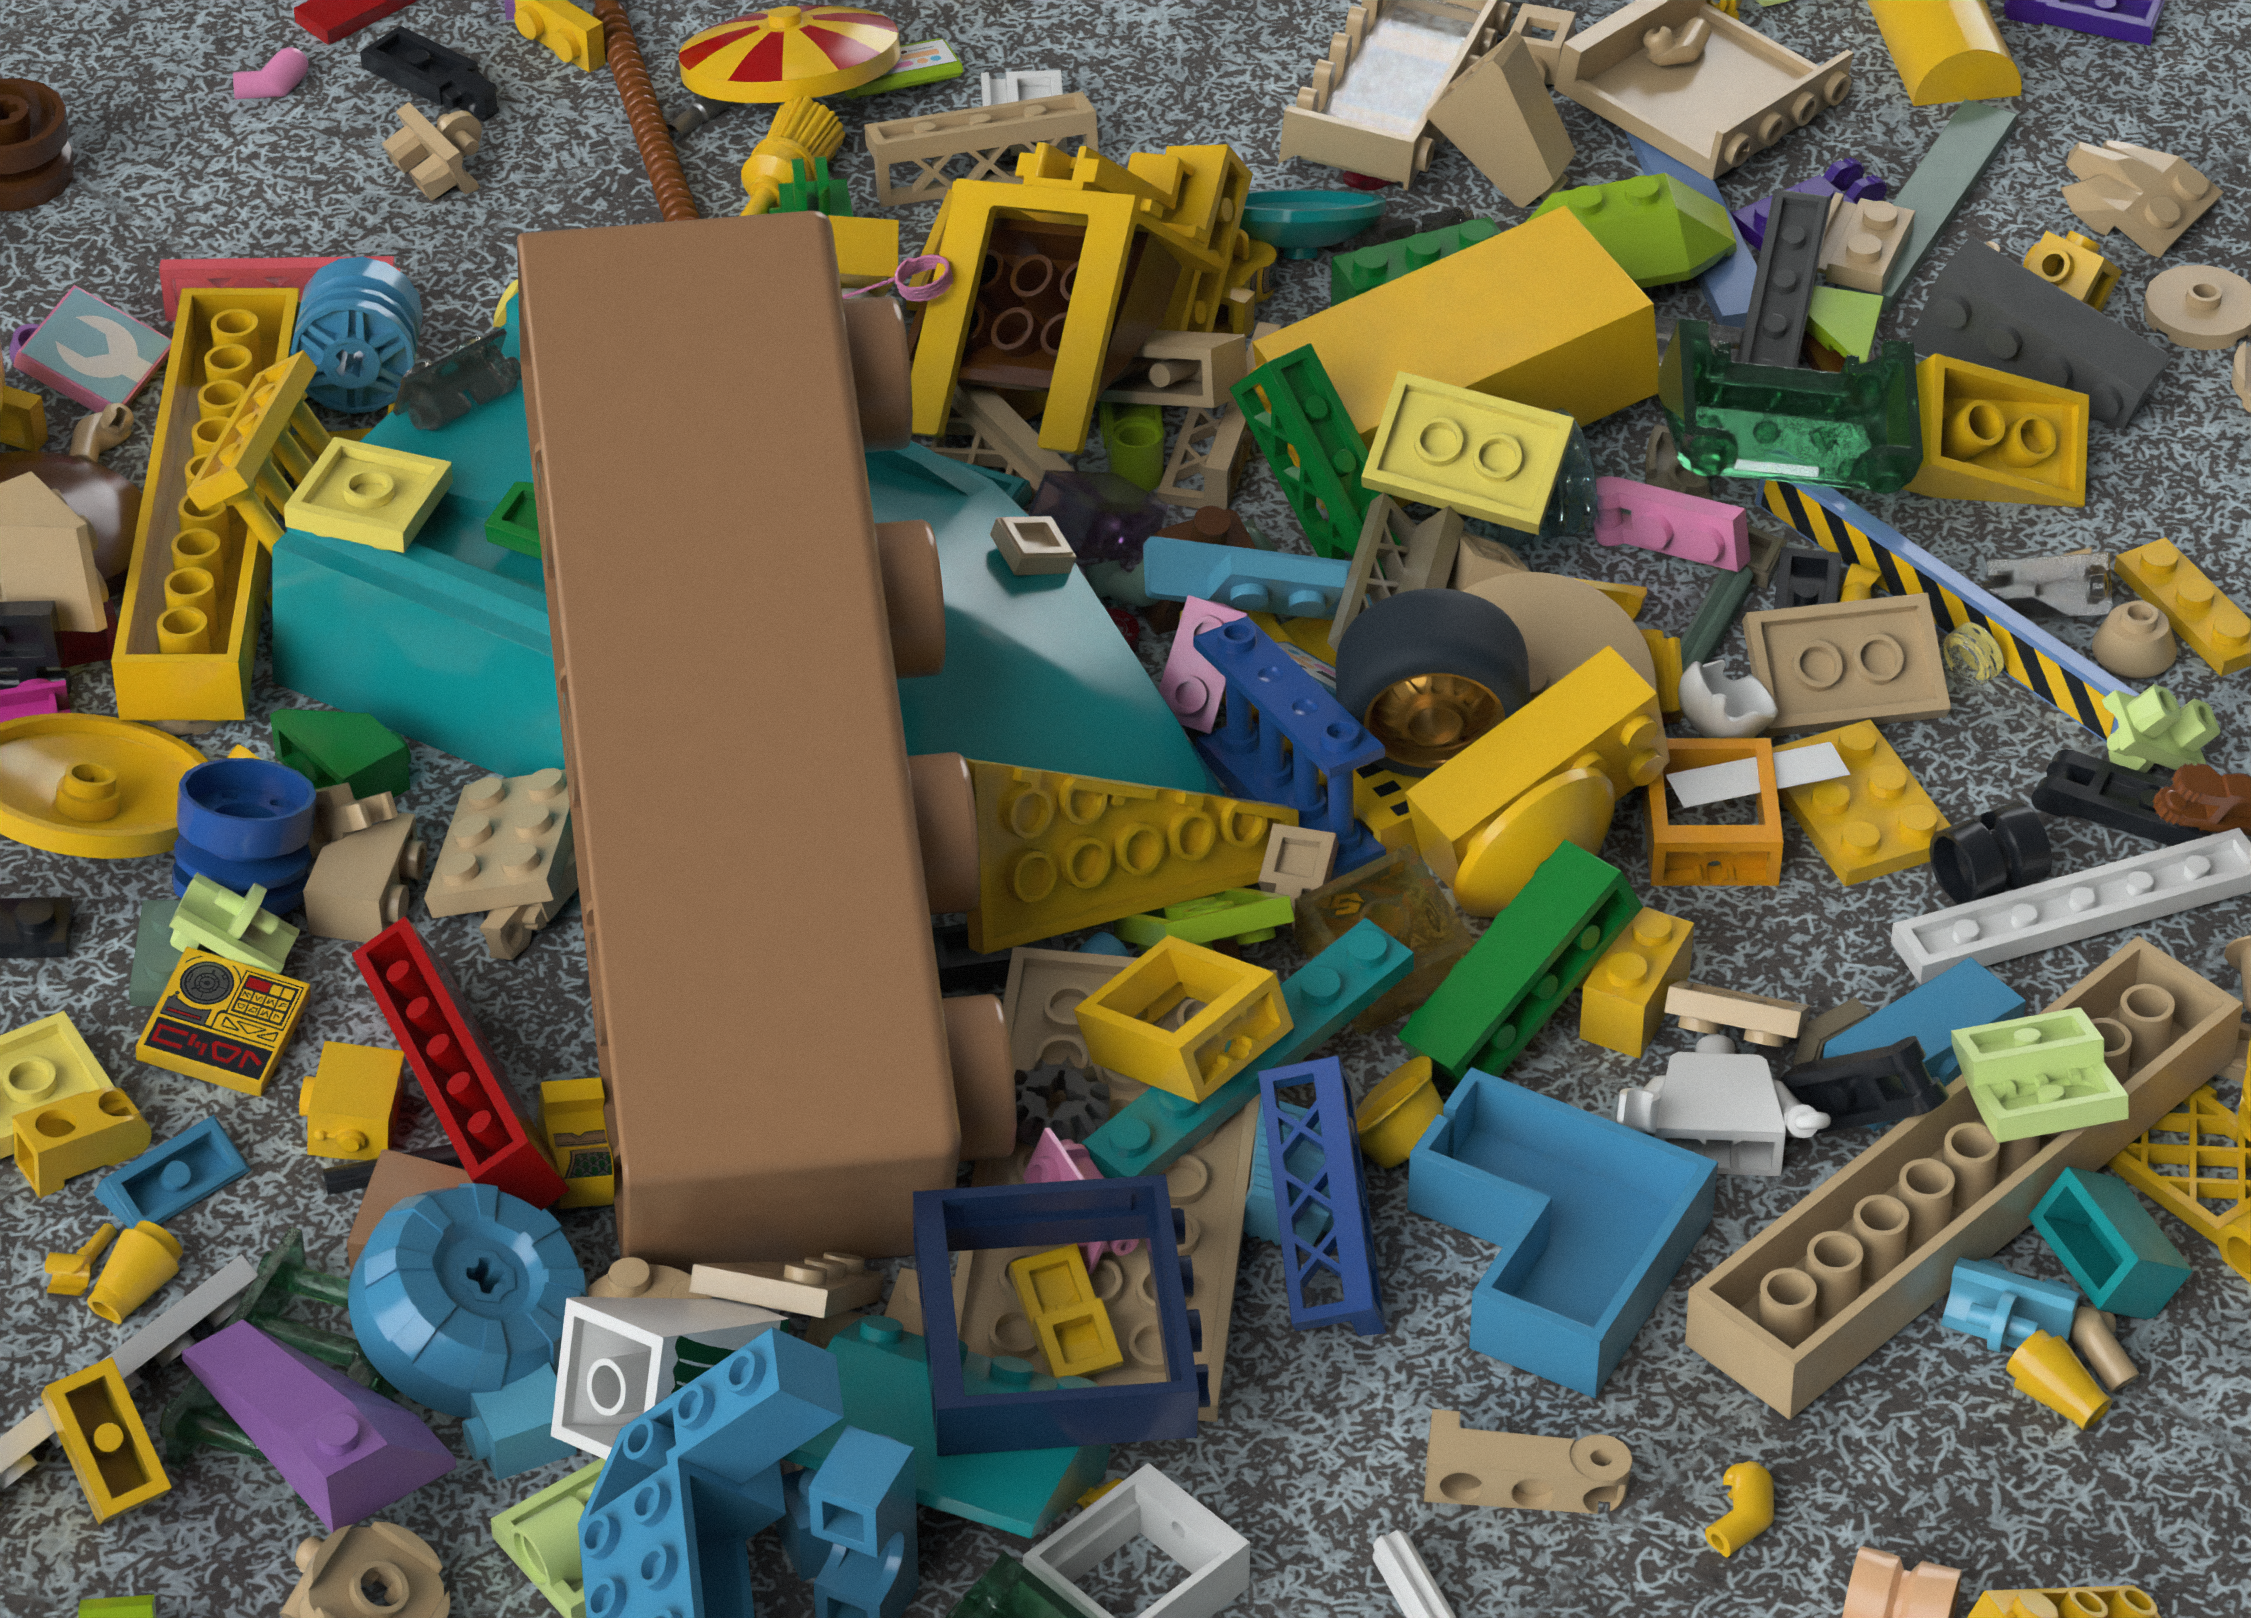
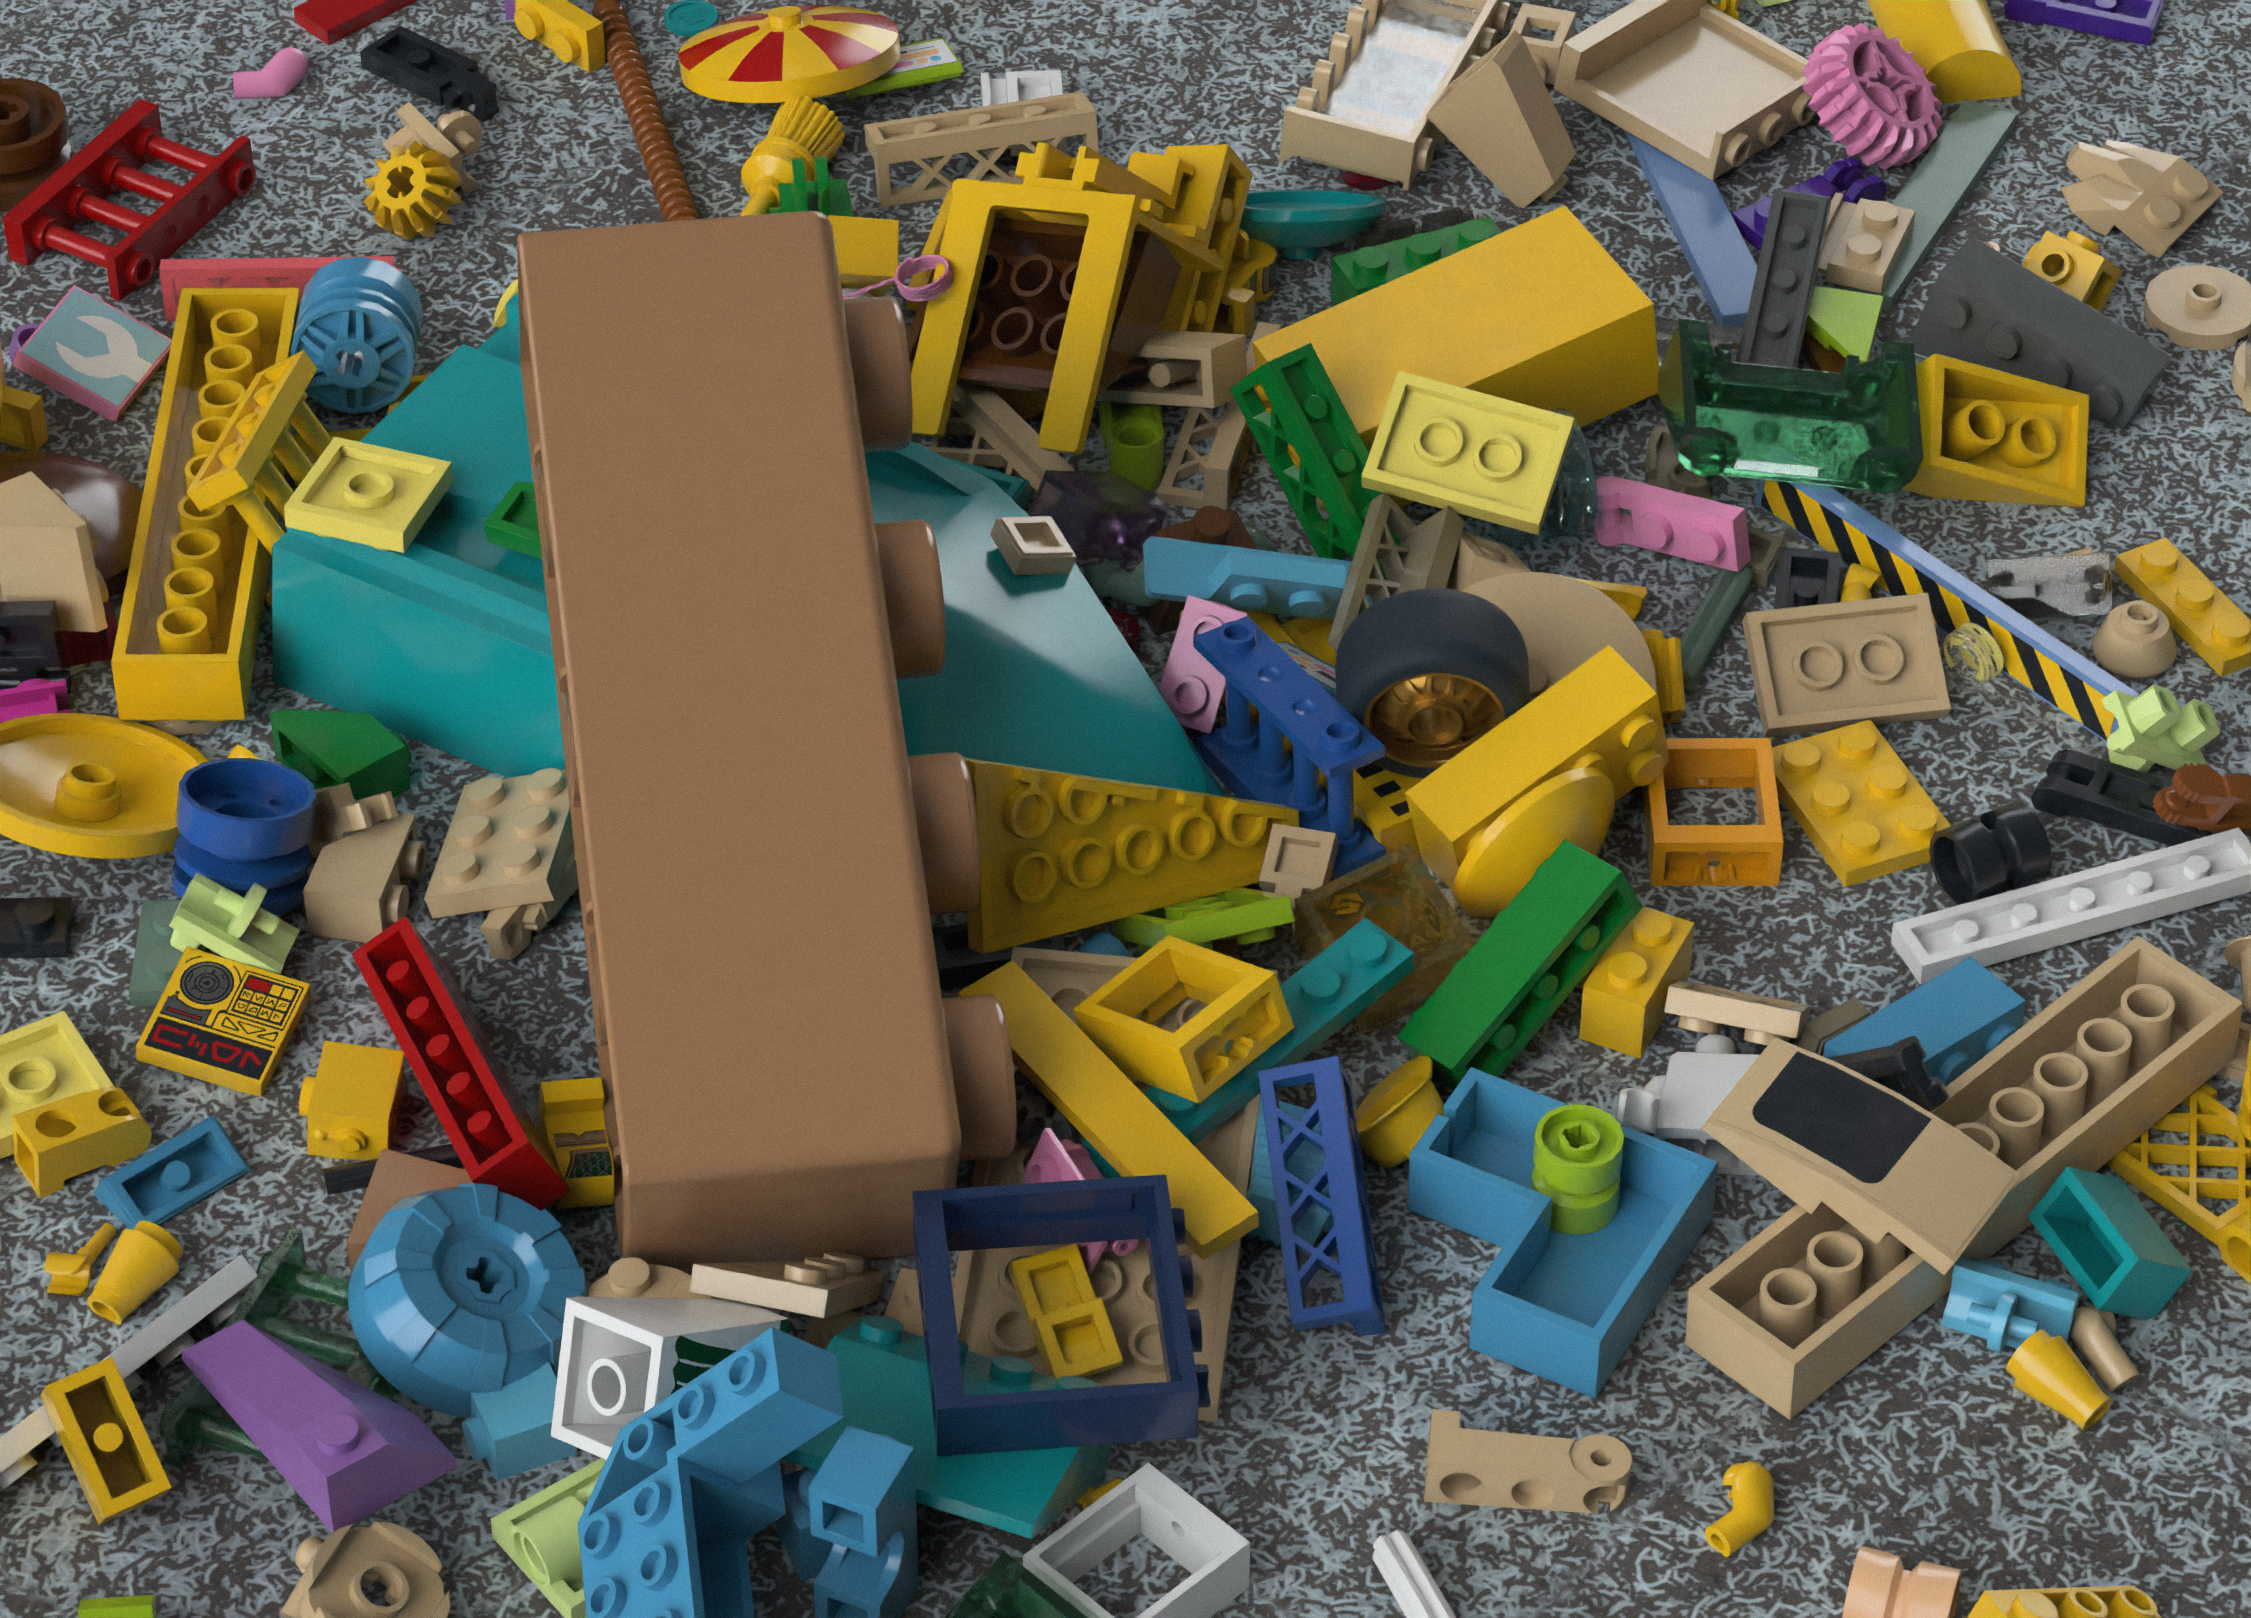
tan arm [69,403,134,463] -> none
clear smoke hinge [393,328,522,431] -> none
flat silver pin [667,96,734,140] -> none
lime wedge [1524,173,1737,288] -> none
tan arm [1643,18,1712,66] -> none
white sticker [1666,742,1850,808] -> none
white hair [1678,660,1778,738] -> none
yellowish green slope [1951,1007,2129,1143] -> none
none -> red fence [3,99,256,301]
none -> yellow gear [363,141,463,240]
none -> teal piece [664,0,719,37]
none -> yellow tile [958,960,1259,1261]
none -> lime wheel [1531,1104,1624,1235]
none -> tan slope [1701,1037,2021,1275]
none -> bright pink gear [1802,23,1943,170]

